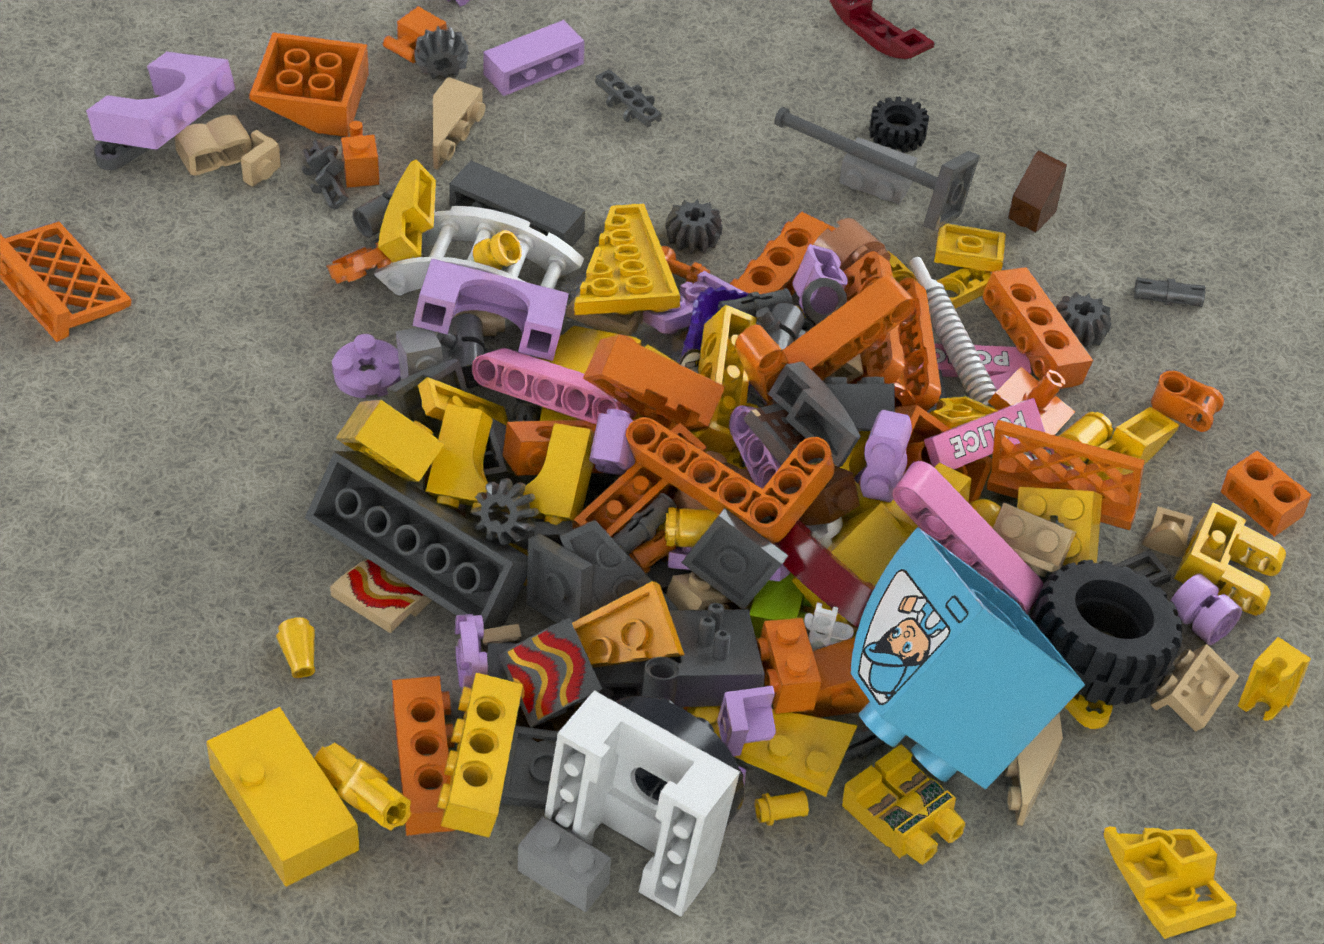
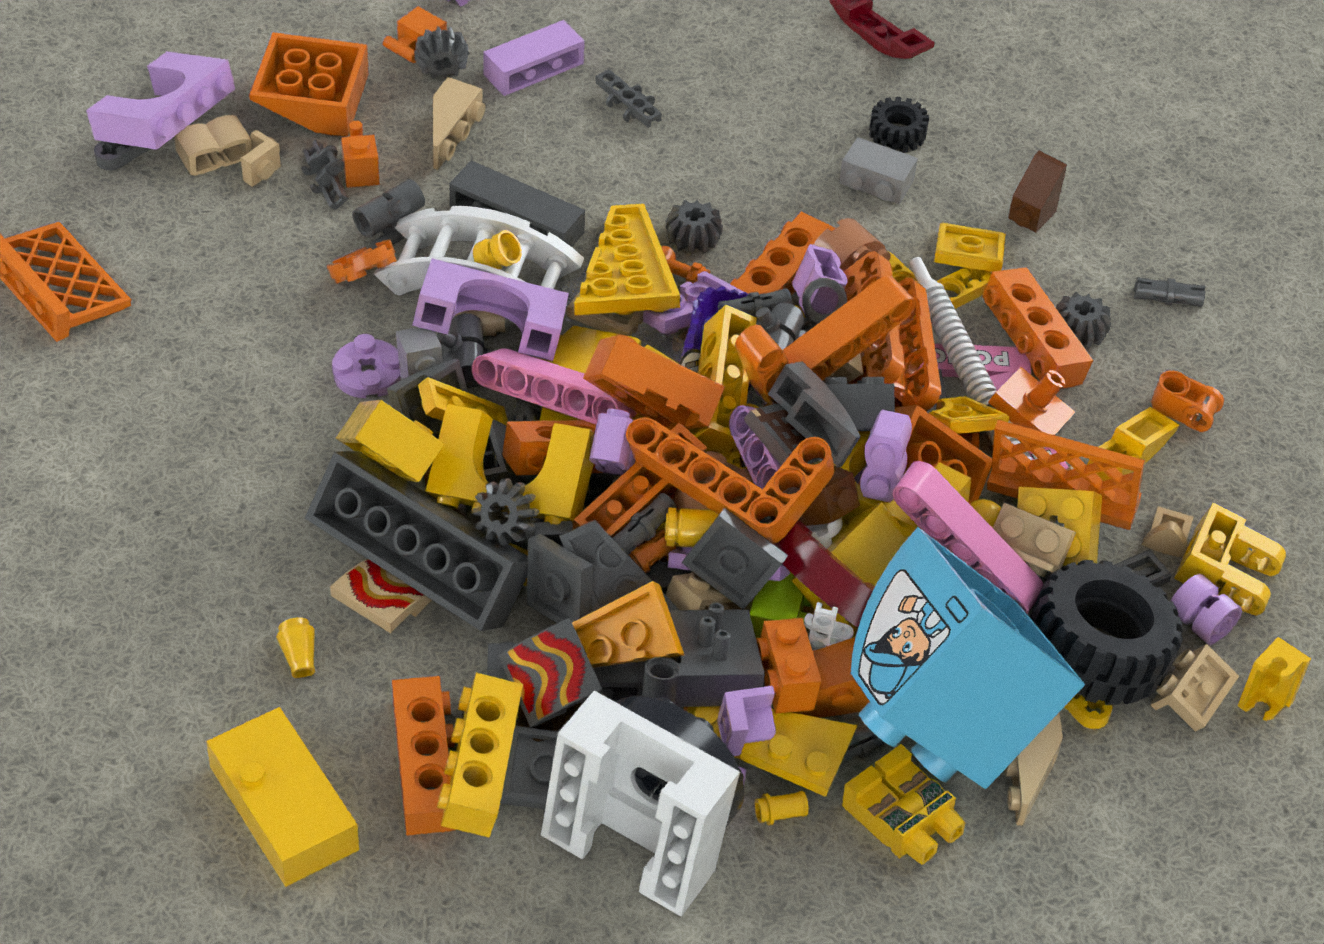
yellow piece [314,742,411,831] -> none
yellow slope [378,159,436,262] -> none
lavender plate [455,614,488,693] -> none
tan tile [481,624,522,653] -> none
light grey brick [518,816,611,912] -> none
dark grey tile [774,107,980,231] -> none
bright pink tile [924,398,1045,469] -> none
yellow piece [1053,411,1113,467] -> none
yellow slope [1103,827,1237,939] -> none
orange brick [1221,451,1311,537] -> none

